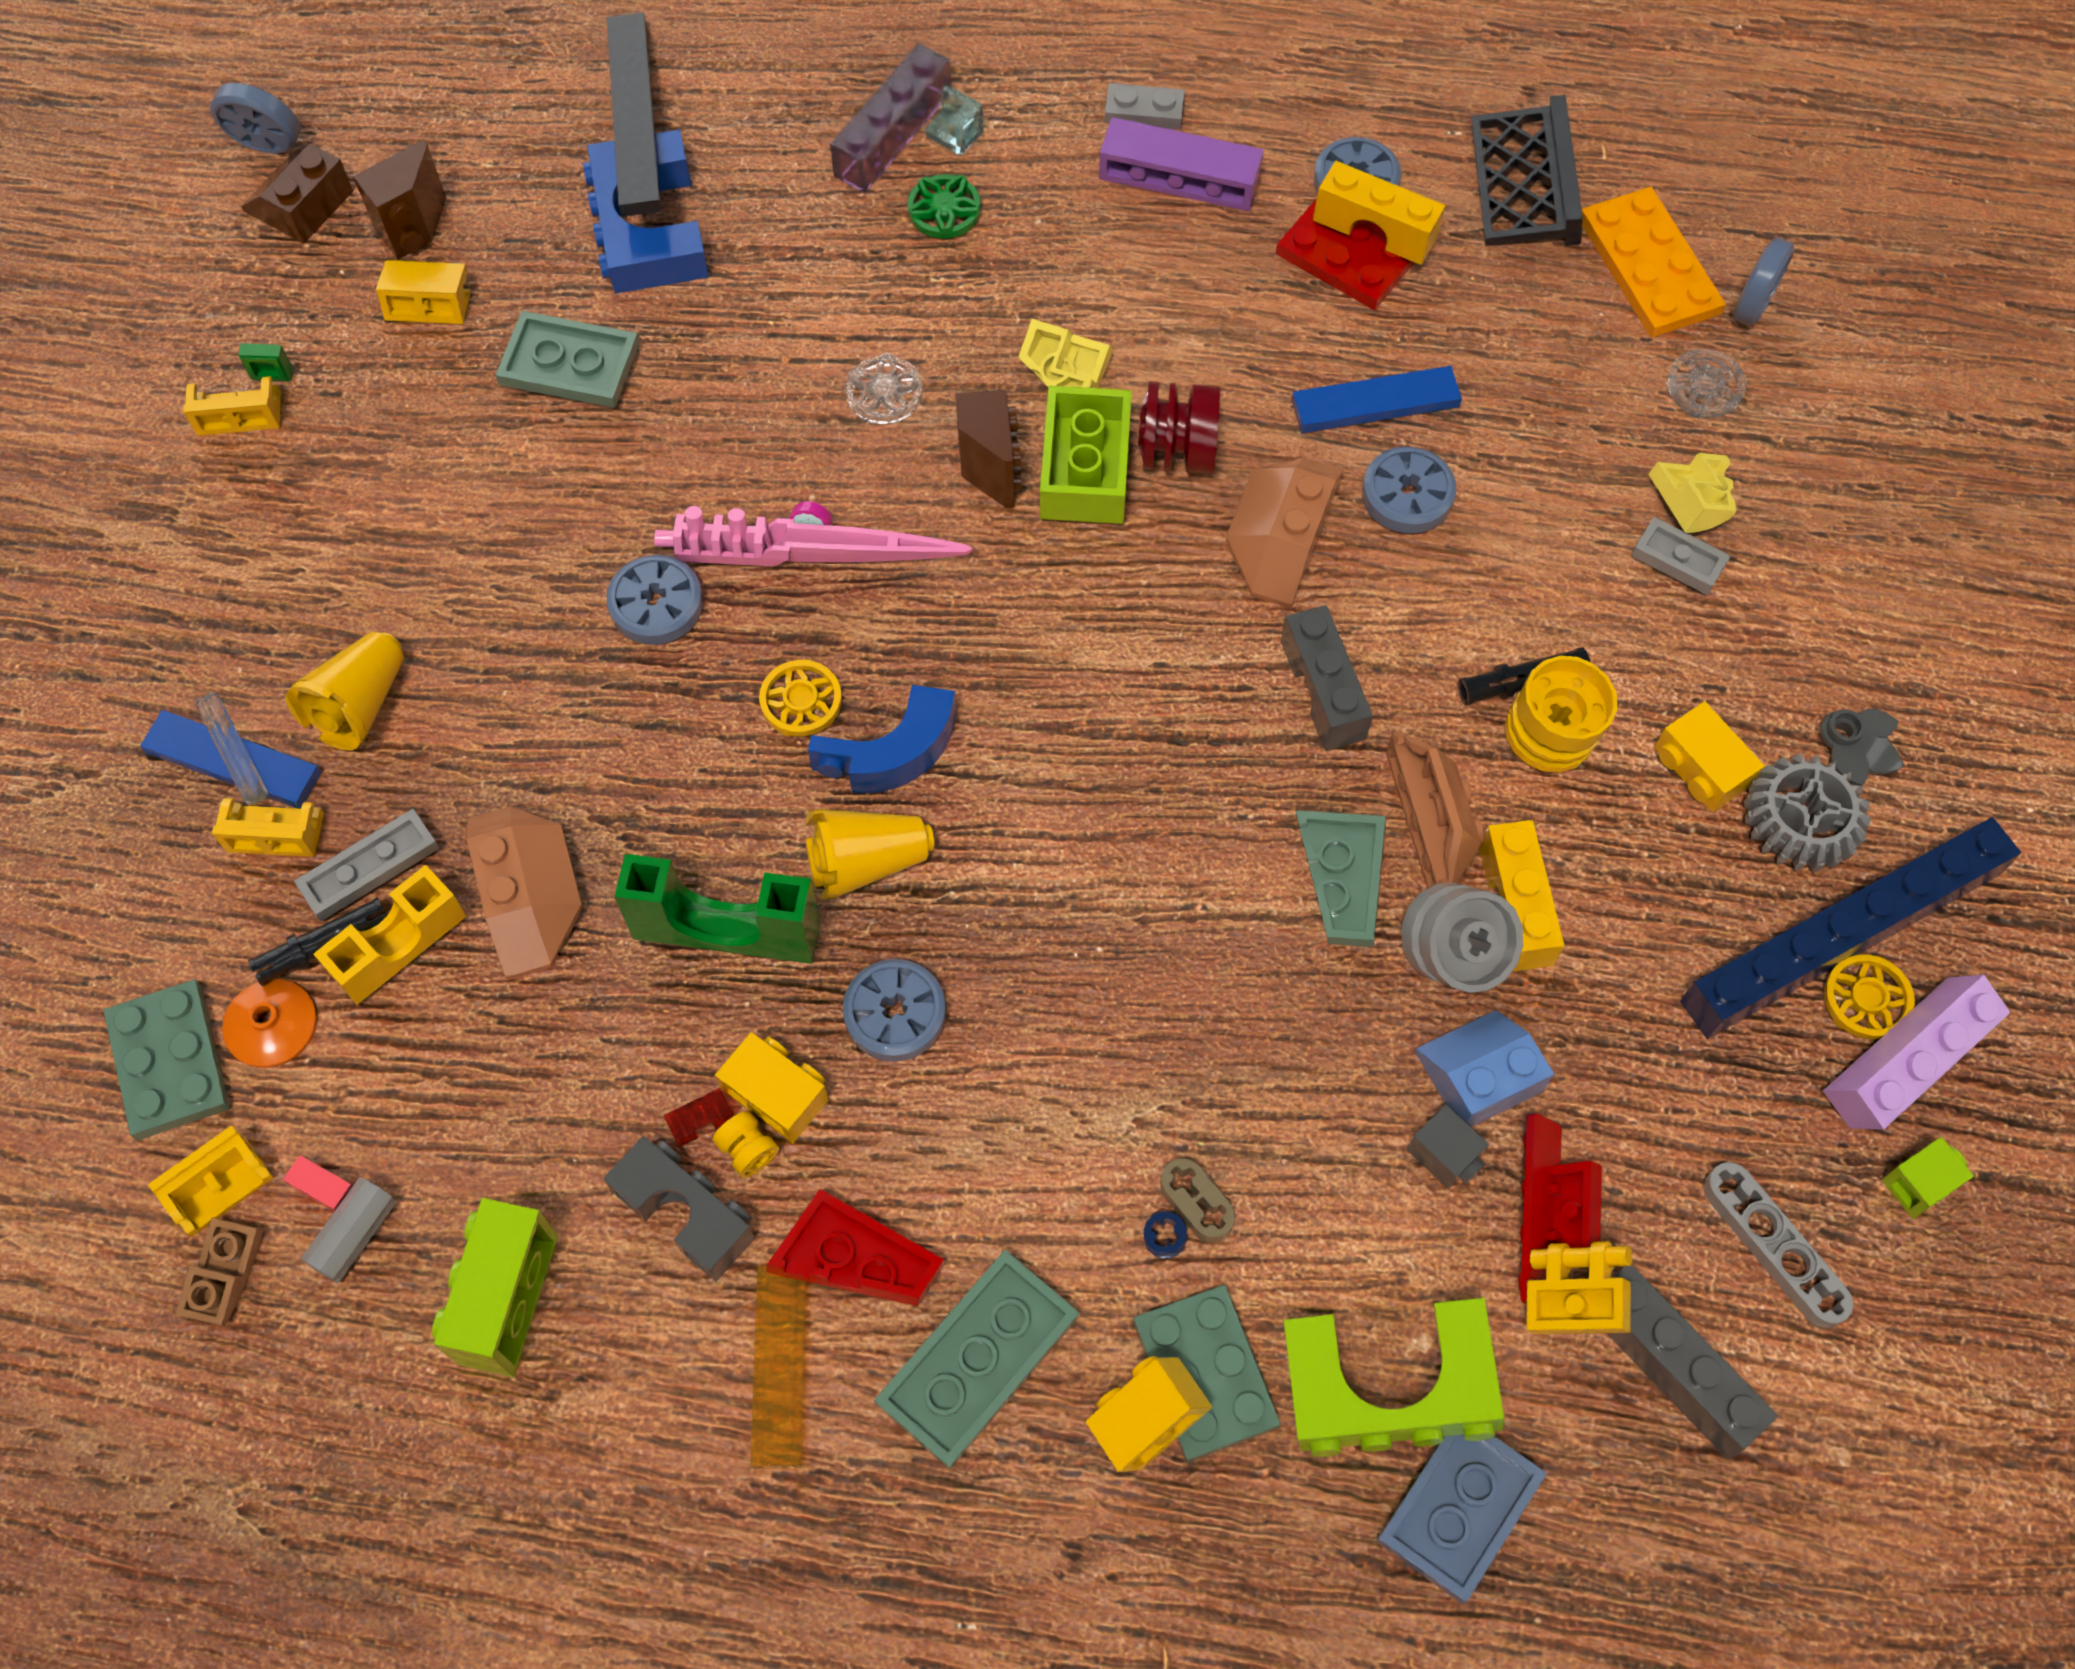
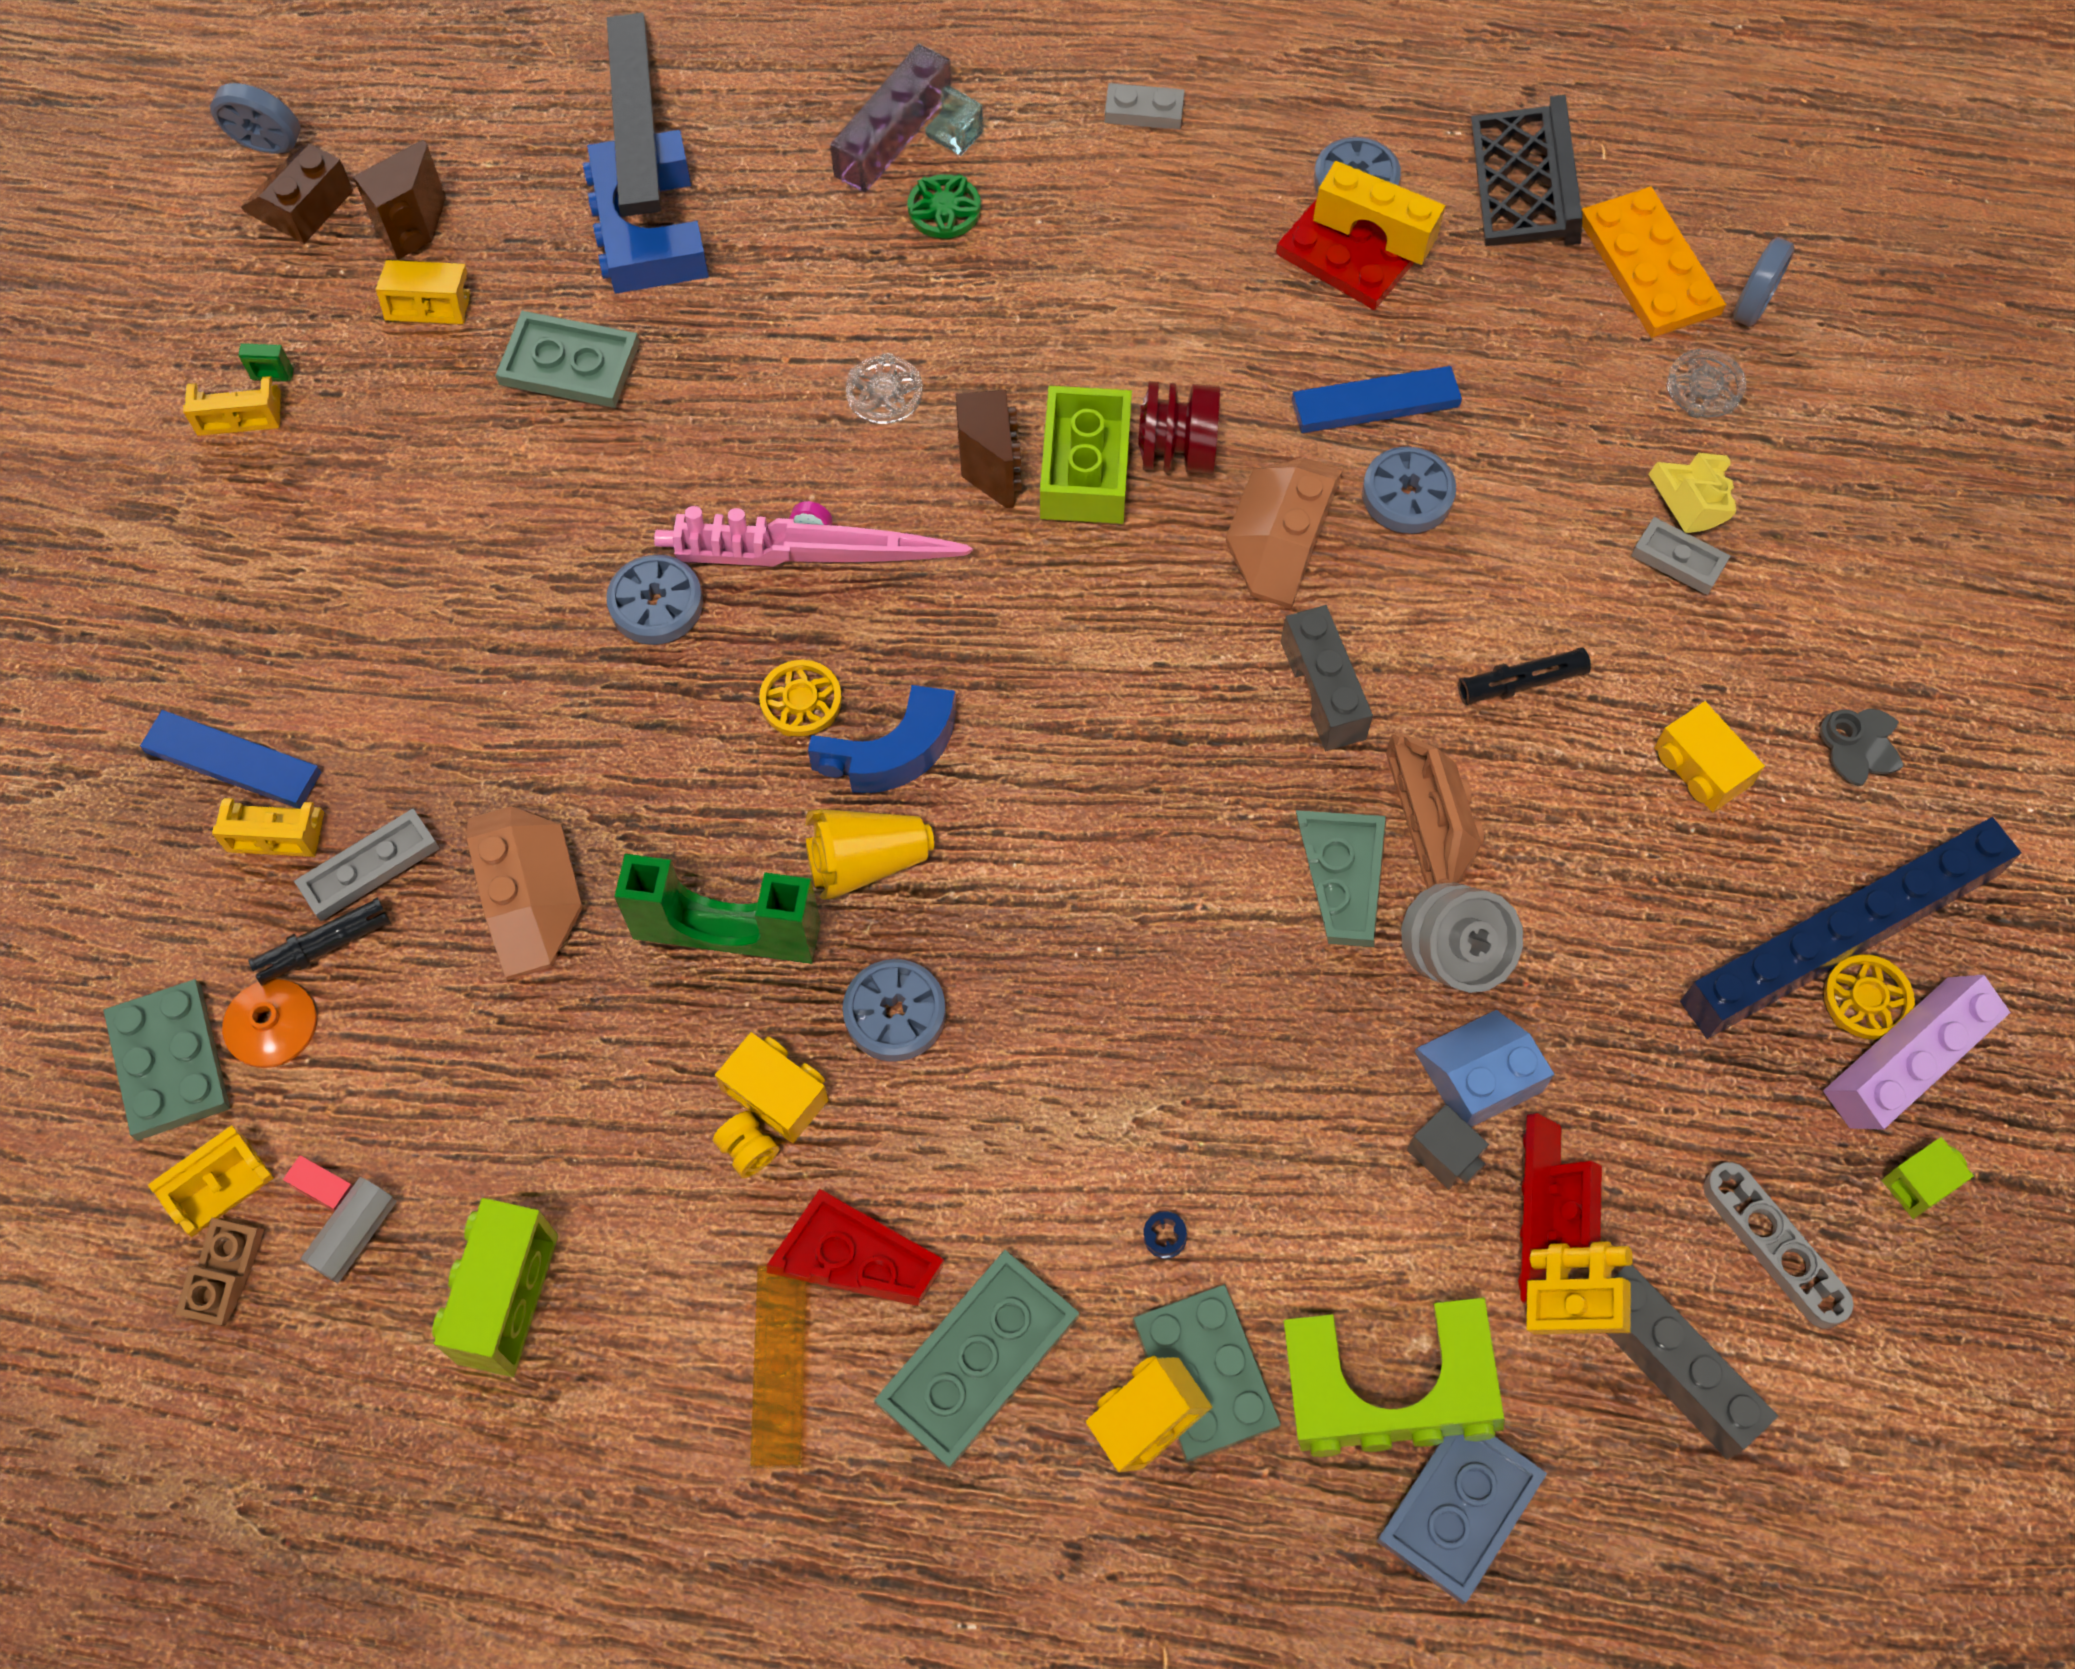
clear axle [195,692,268,805] -> none
yellow cone [285,632,404,751] -> none
yellow arch [314,864,467,1005] -> none
dark grey arch [603,1136,755,1282] -> none
clear red piece [663,1088,733,1148] -> none
light yellow slope [1018,319,1113,388] -> none
medium lavender brick [1099,117,1264,212] -> none
dark tan beam [1160,1158,1235,1243] -> none
yellow arch [1479,820,1565,971] -> none
yellow wheel [1505,656,1618,773] -> none
light grey gear [1743,753,1871,873] -> none

